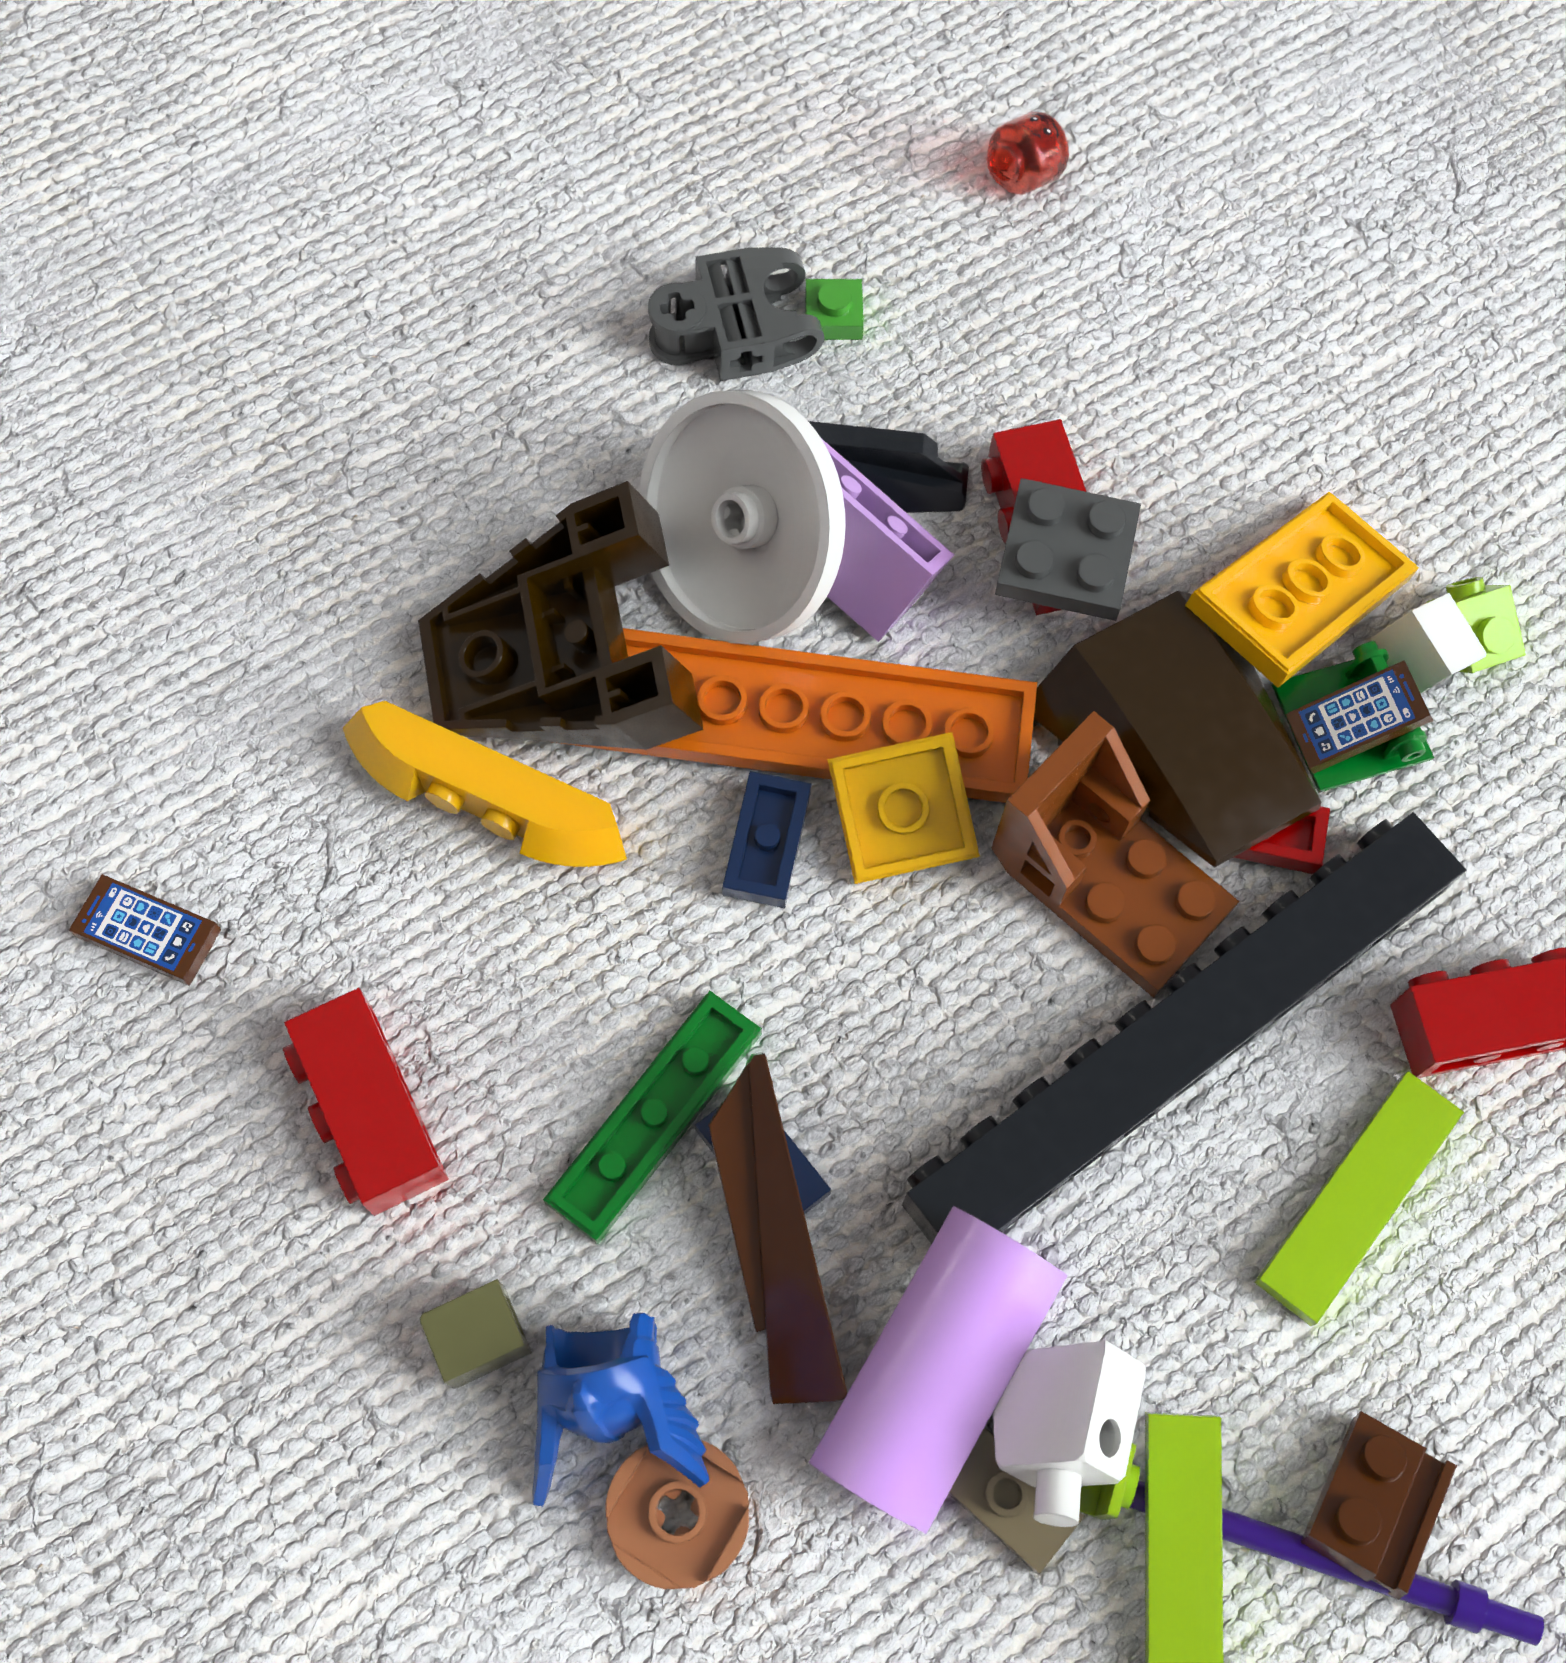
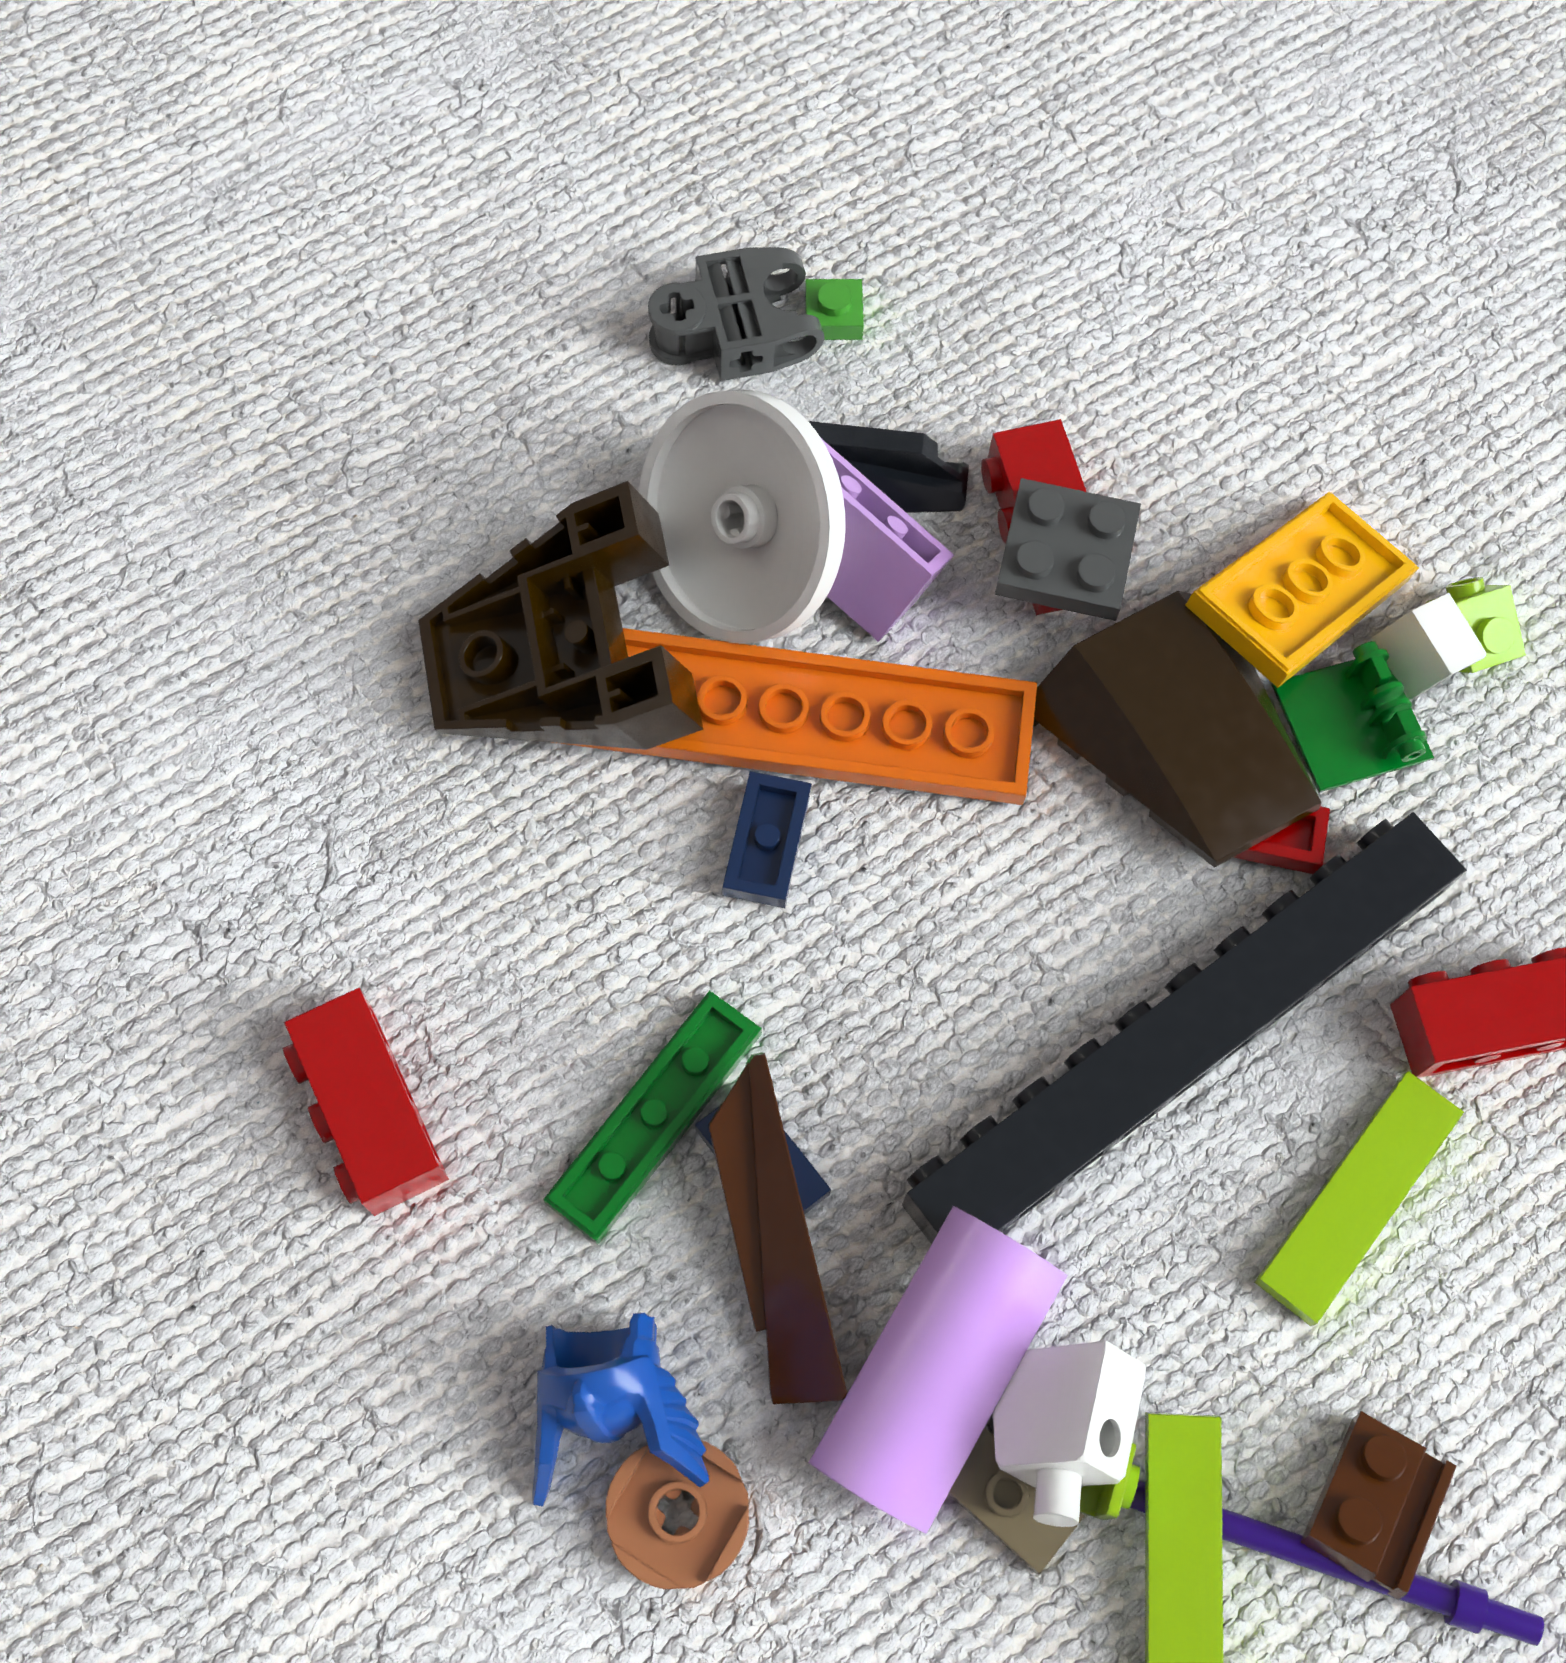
tile [69,874,221,986] -> none
yellow brick [342,700,627,867] -> none
olive panel [420,1279,532,1389] -> none
yellow tile [827,732,980,884] -> none
clear red head [987,112,1069,195] -> none
dark orange bracket [991,711,1240,998] -> none
tile [1285,660,1433,774] -> none

